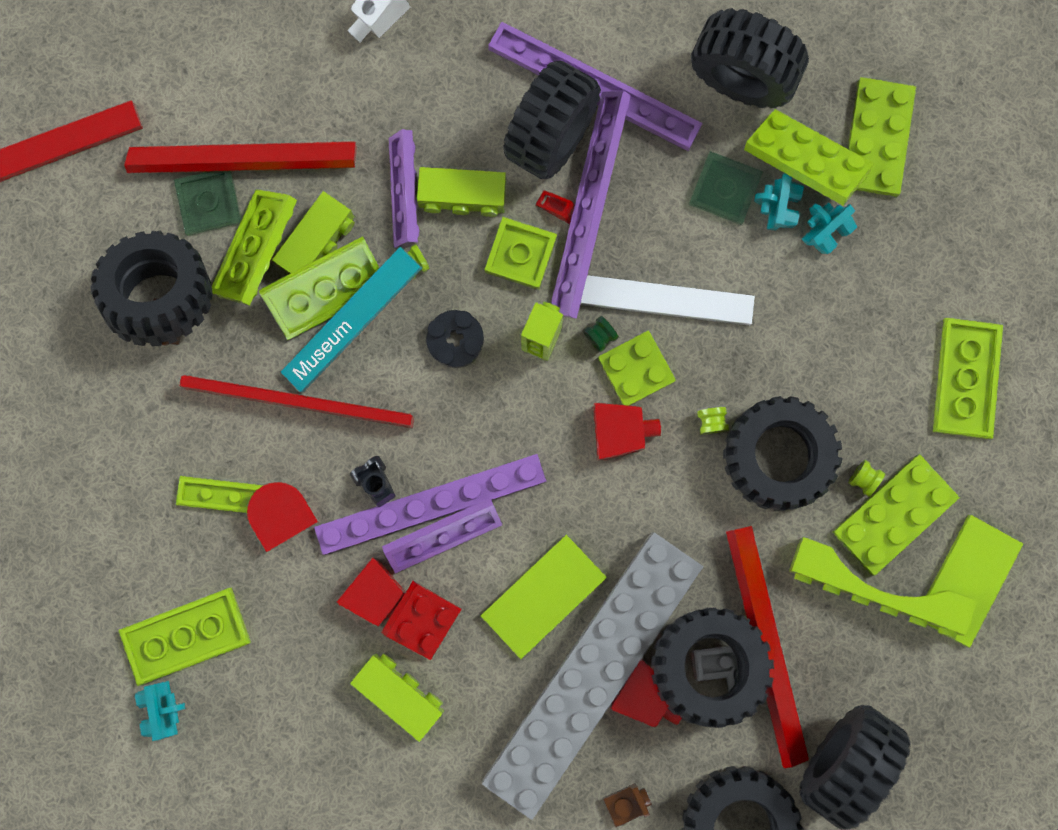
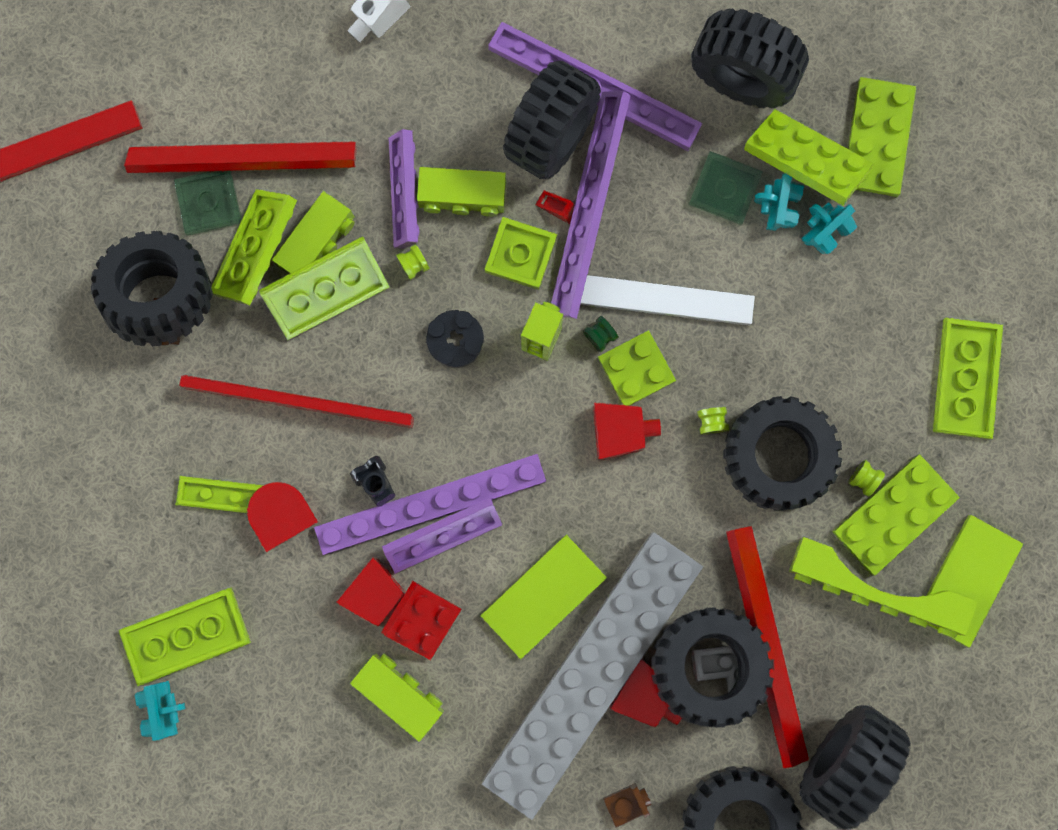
teal tile [281,247,422,392] -> none

